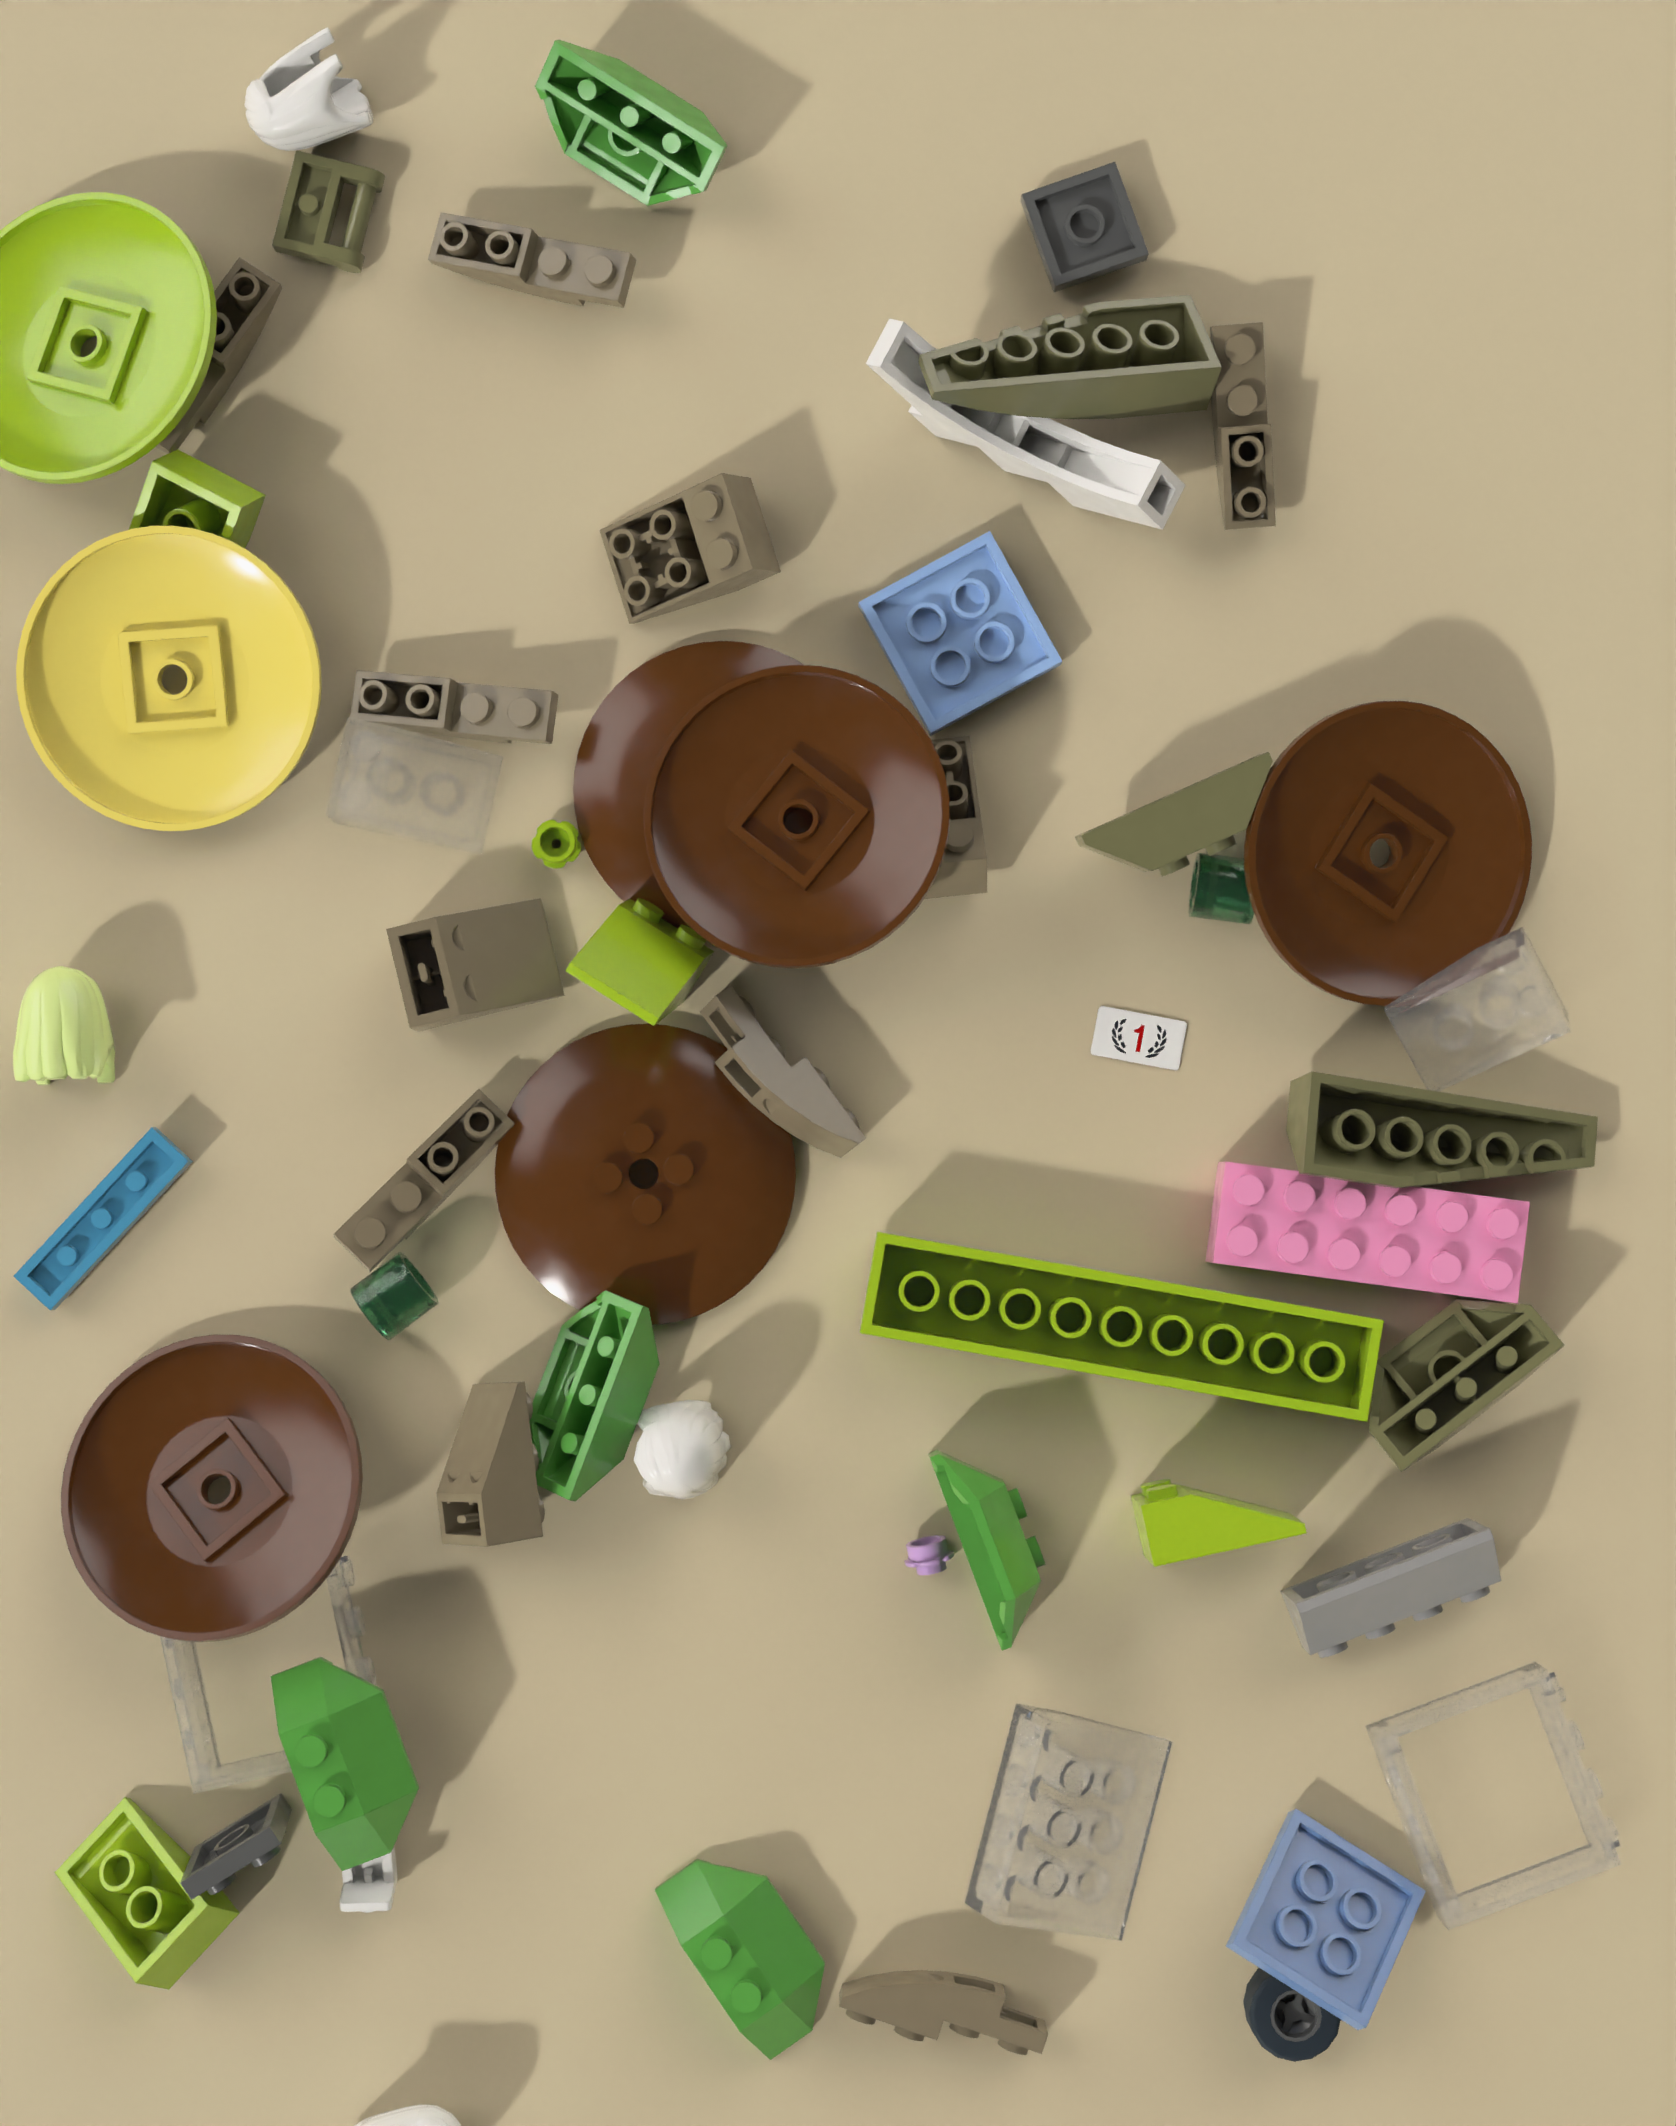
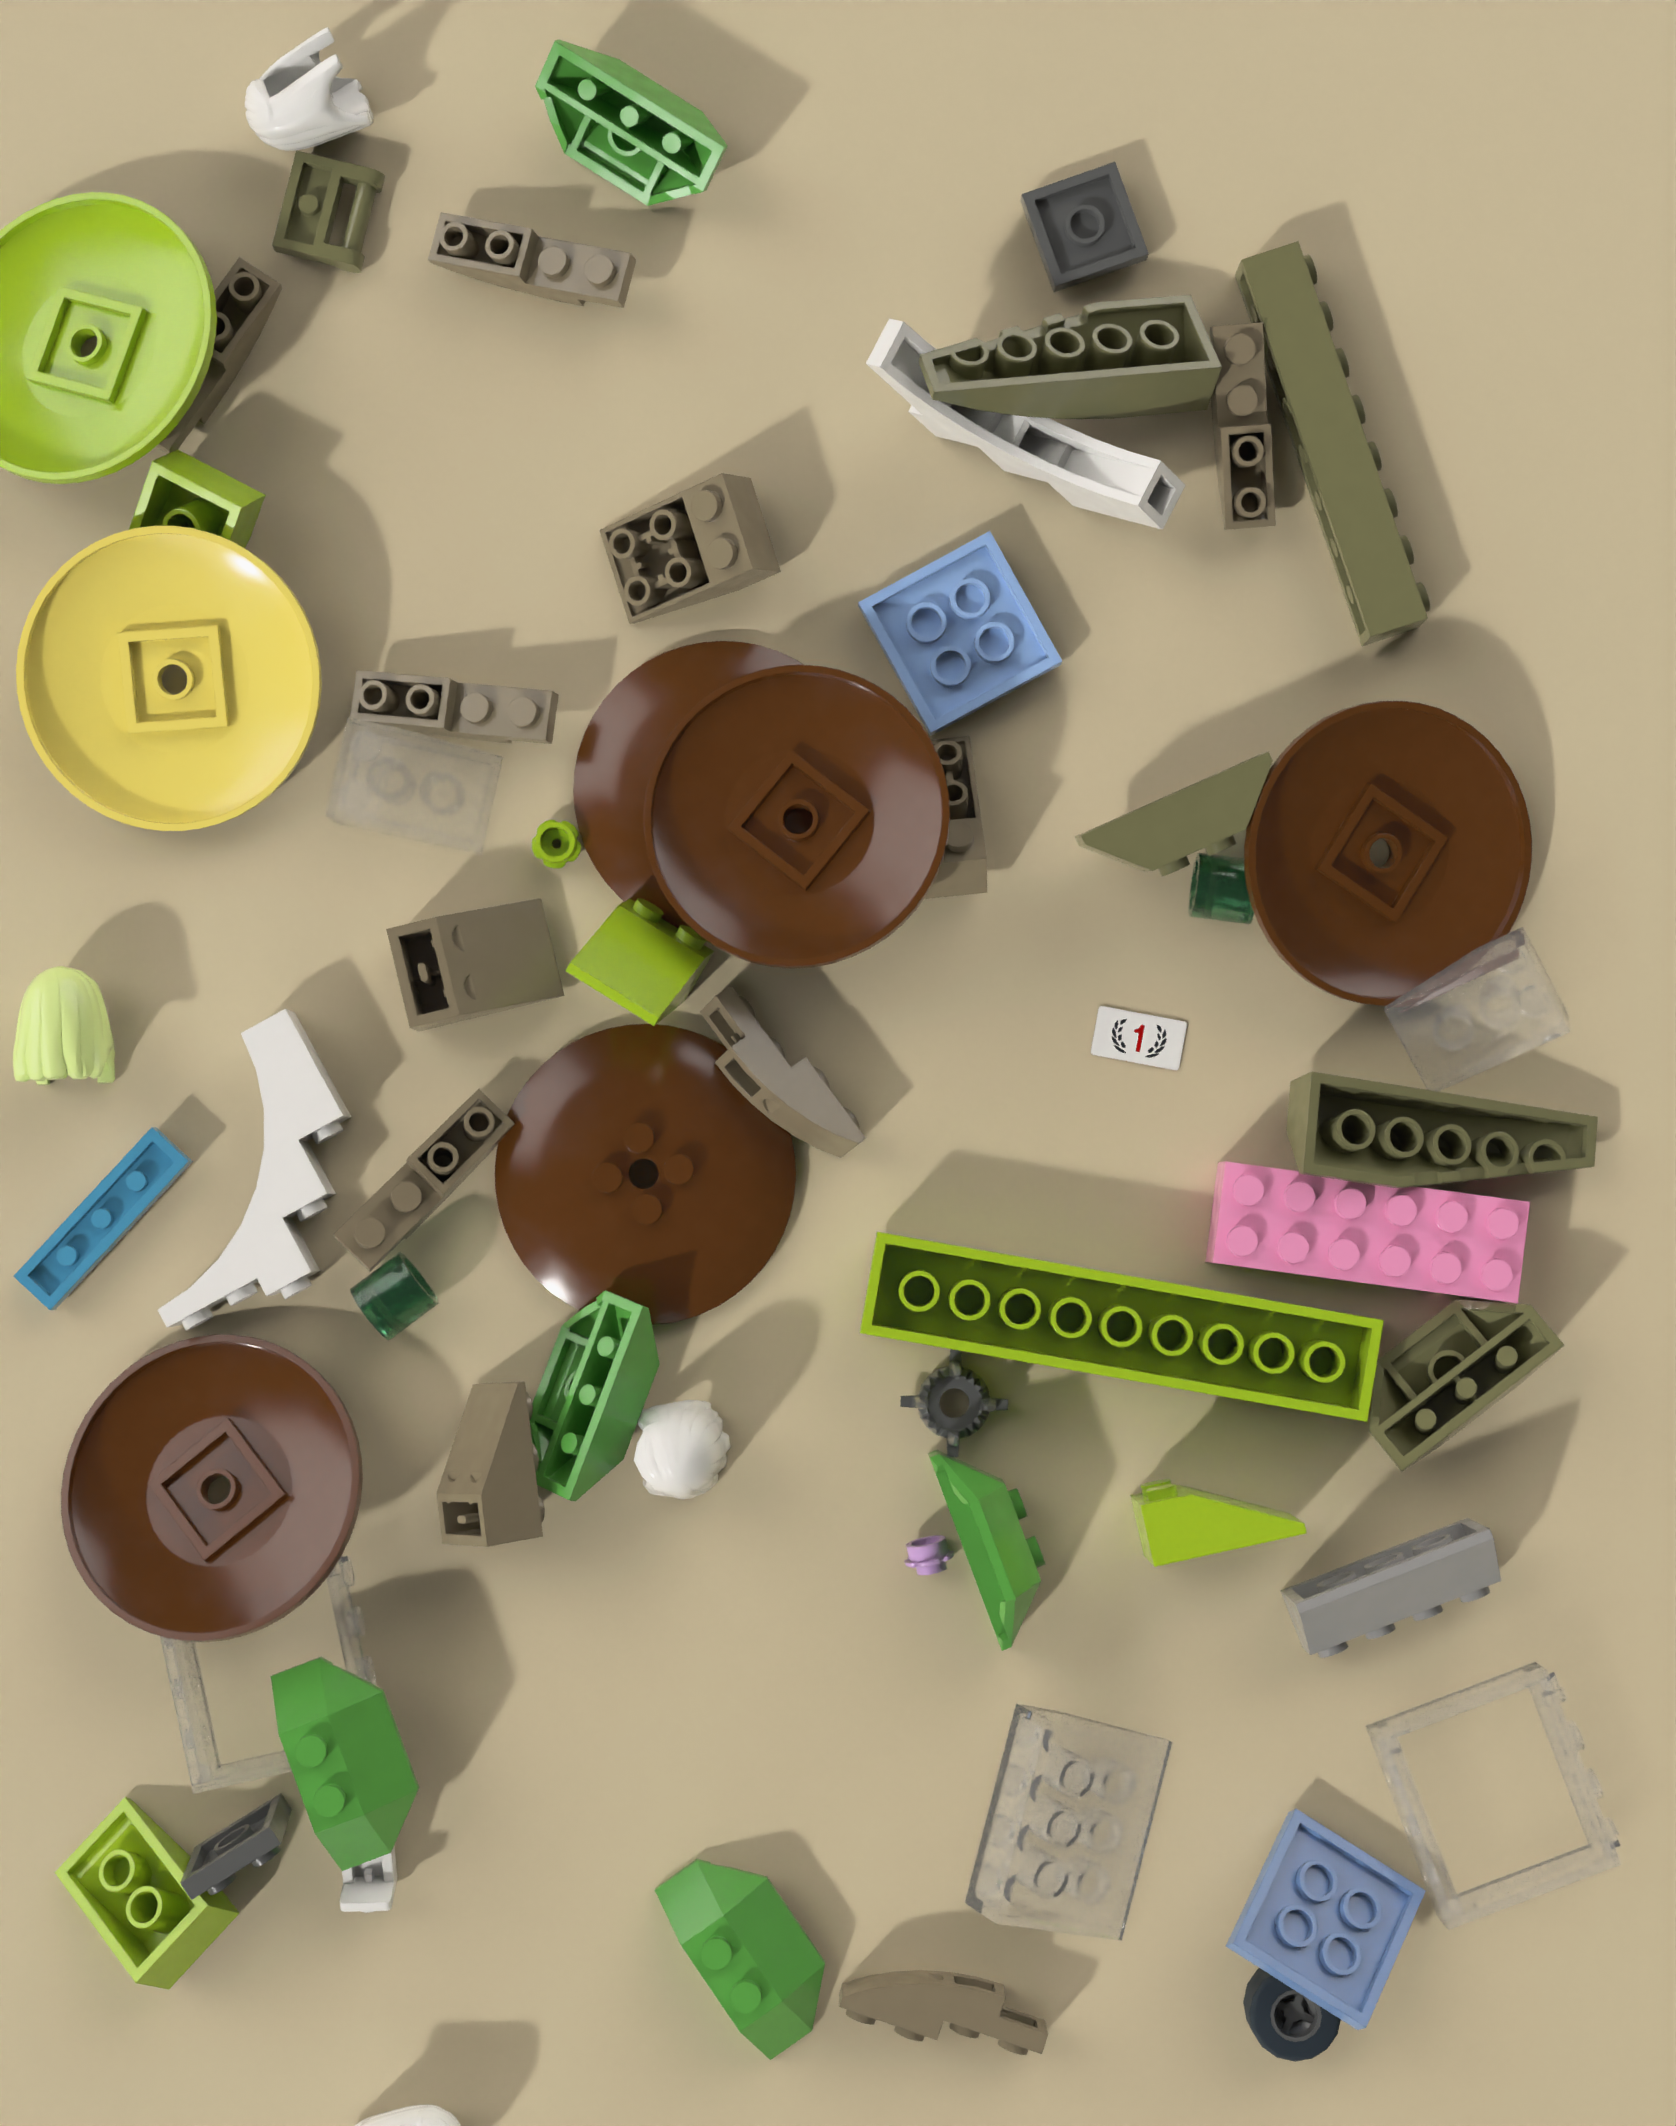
none -> white arch [158,1009,351,1331]
none -> dark grey piece [900,1349,1008,1457]
none -> olive brick [1235,241,1430,646]

